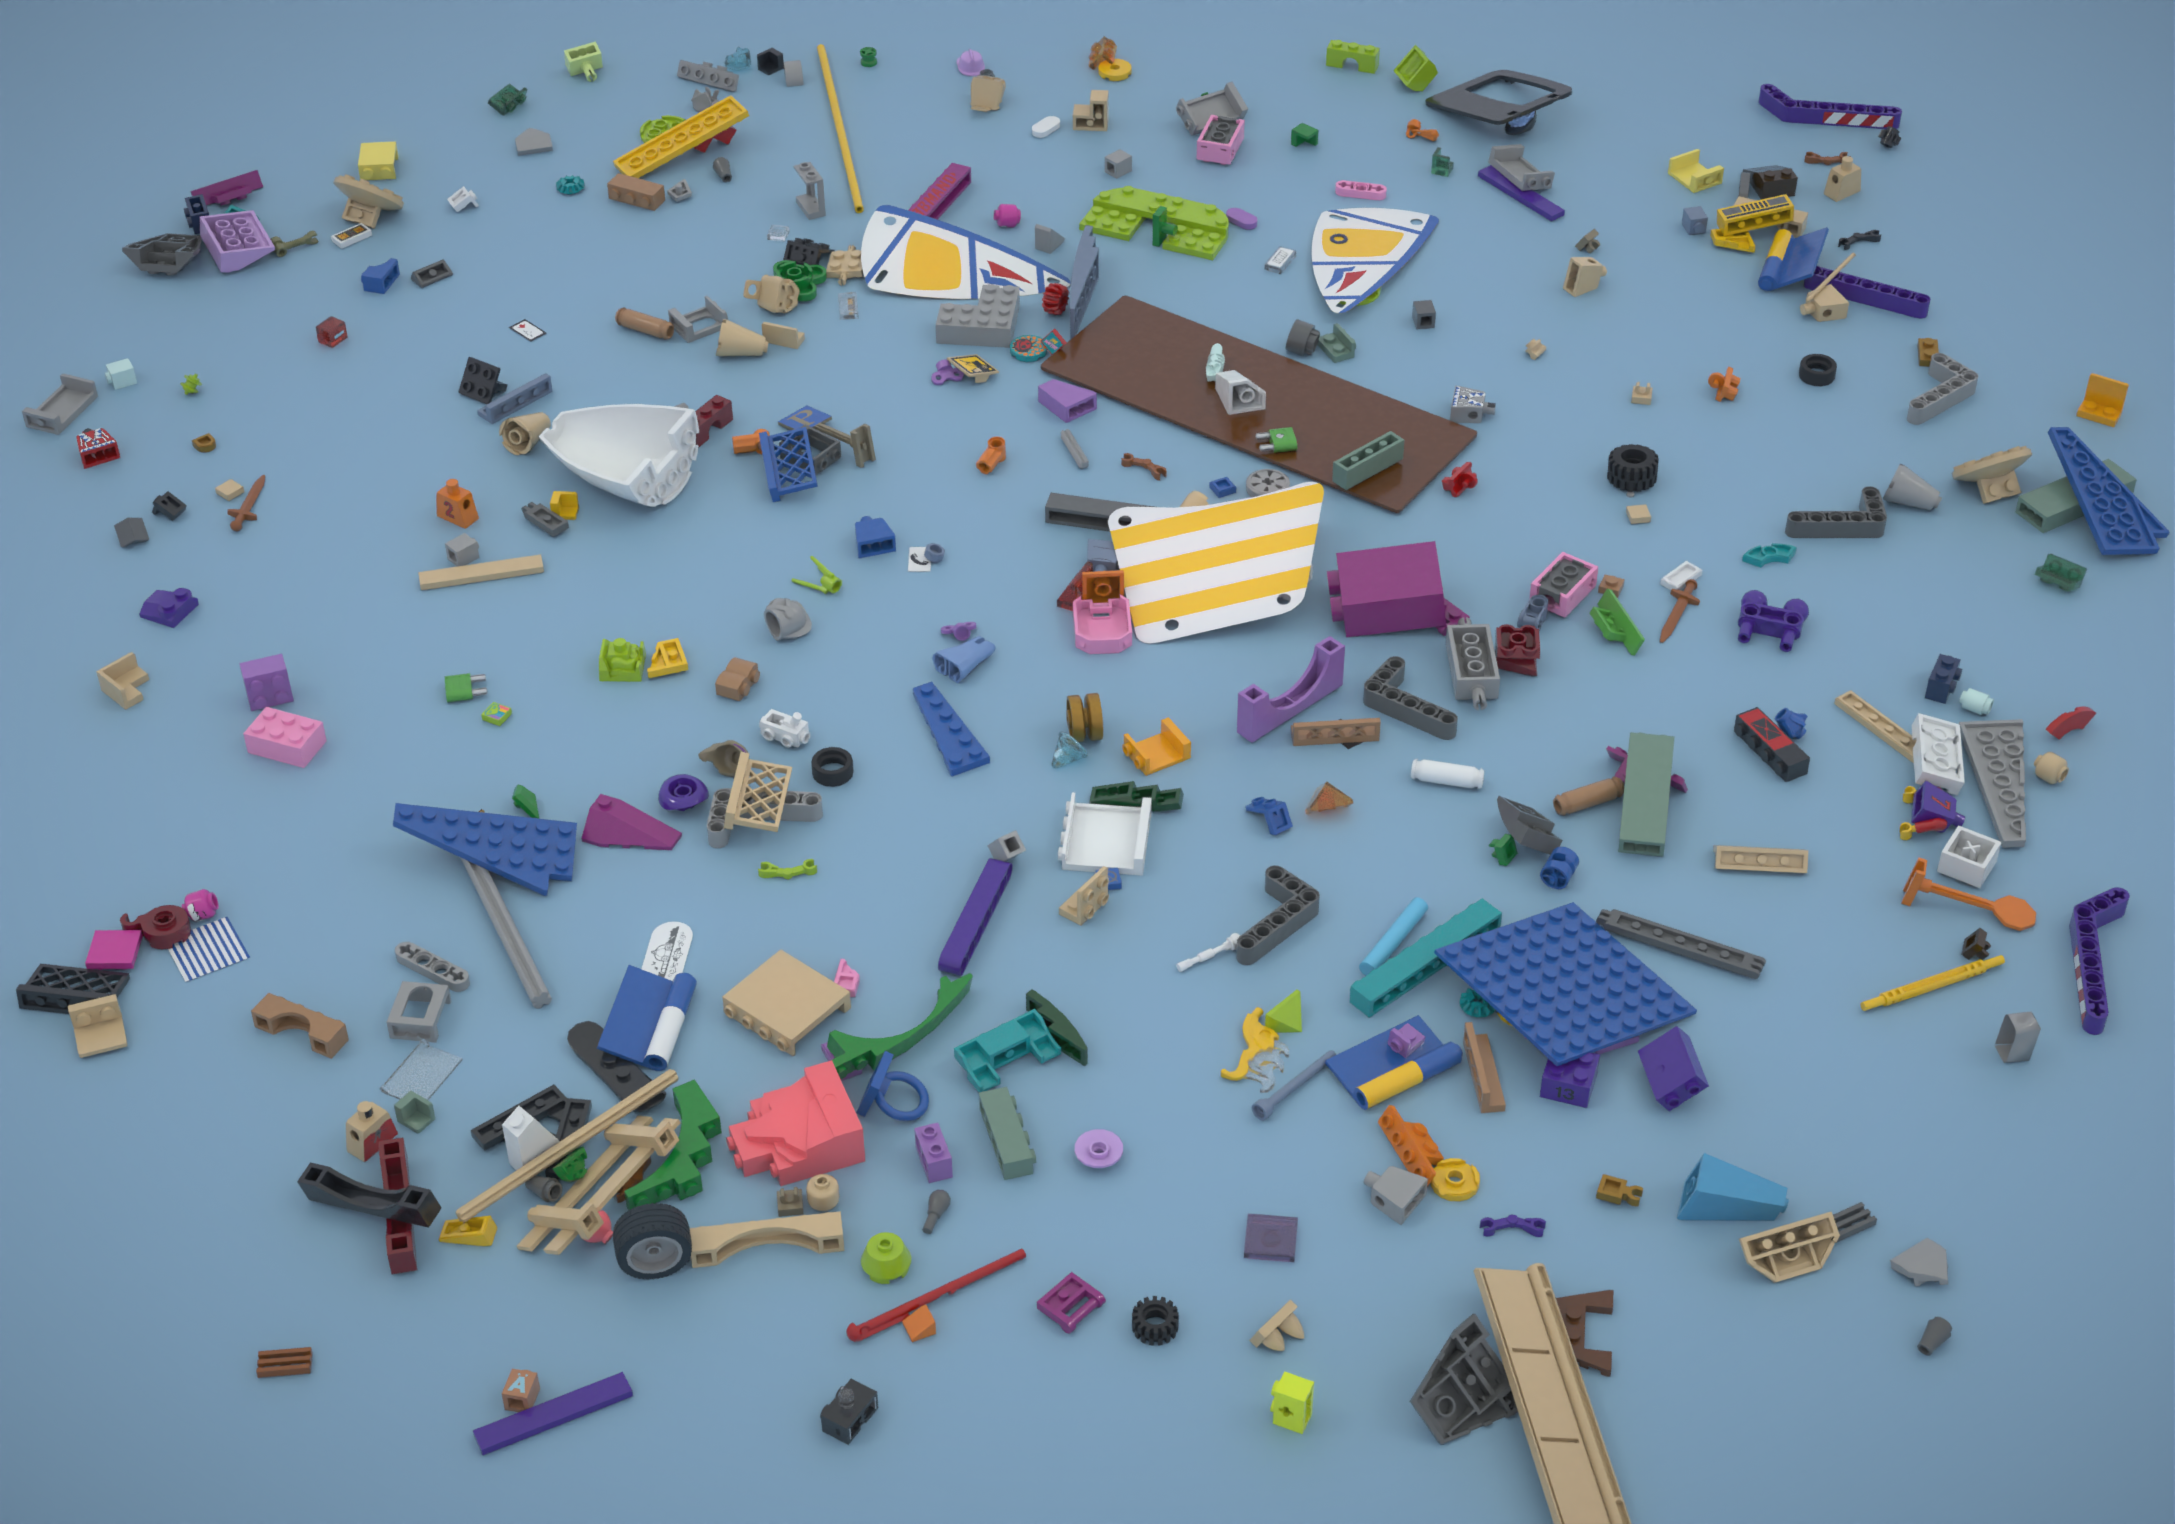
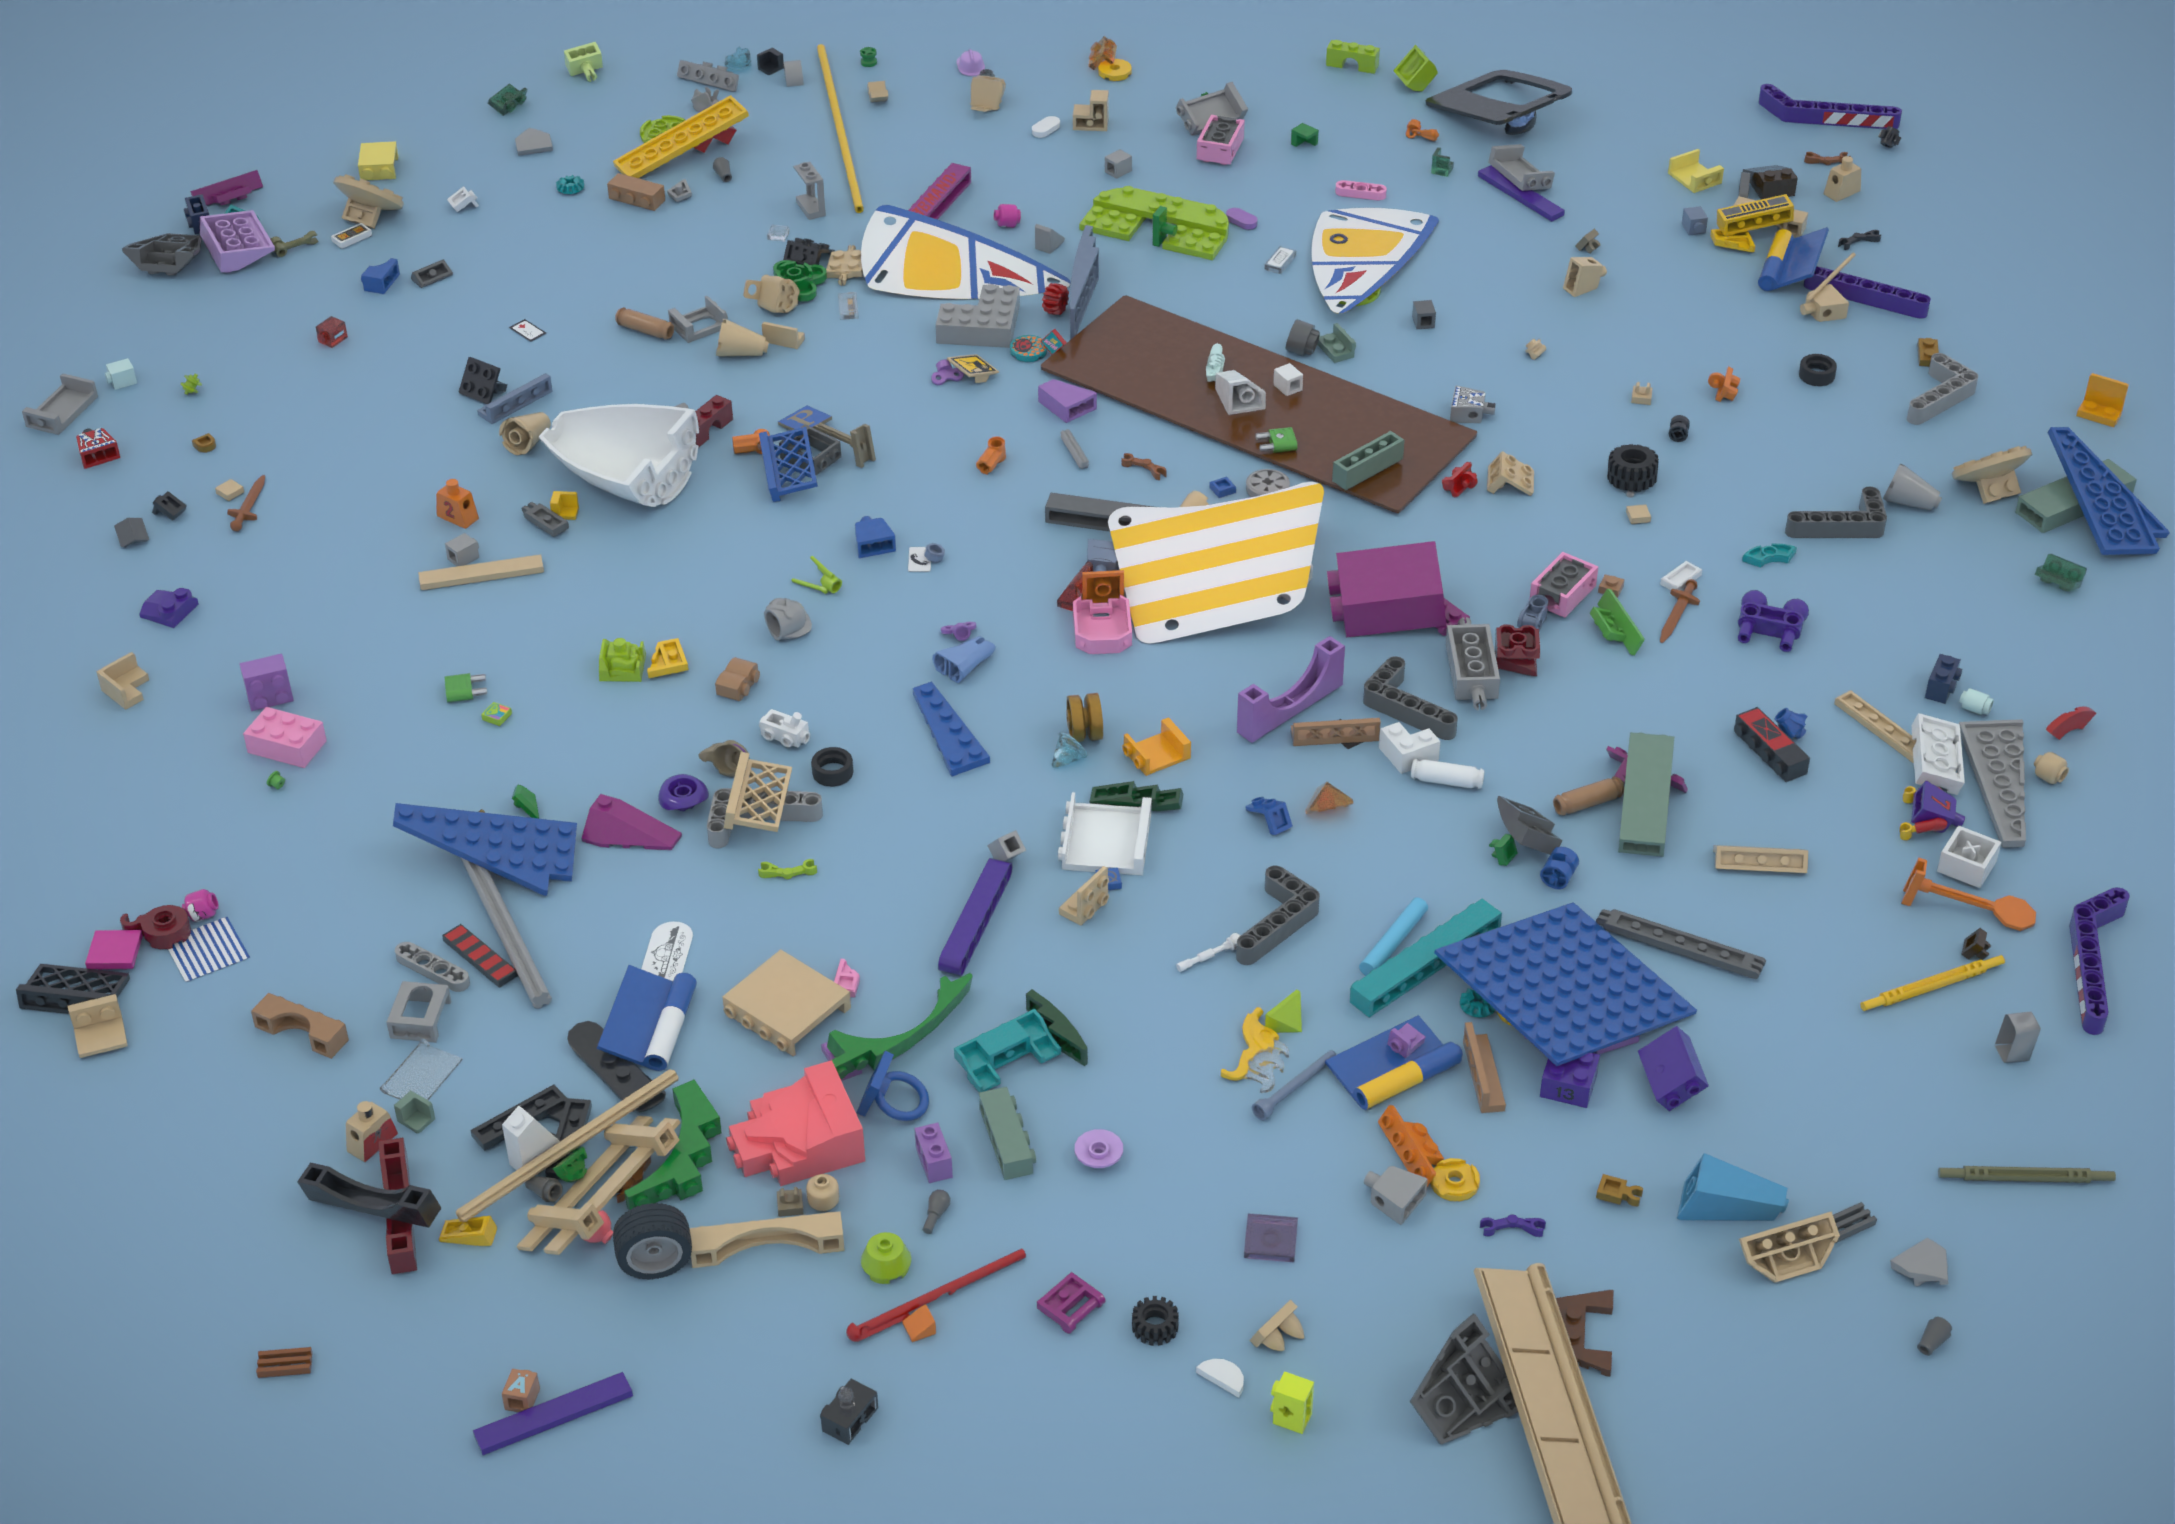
none -> bright green piece [266,771,285,789]
none -> tile [442,924,518,988]
none -> tan slope [867,81,888,102]
none -> white tile [1196,1359,1244,1398]
none -> white brick [1274,363,1303,396]
none -> white brick [1379,722,1440,774]
none -> tan bracket [1487,451,1534,496]
none -> black wheel [1668,415,1690,442]
none -> olive axle [1938,1166,2116,1183]

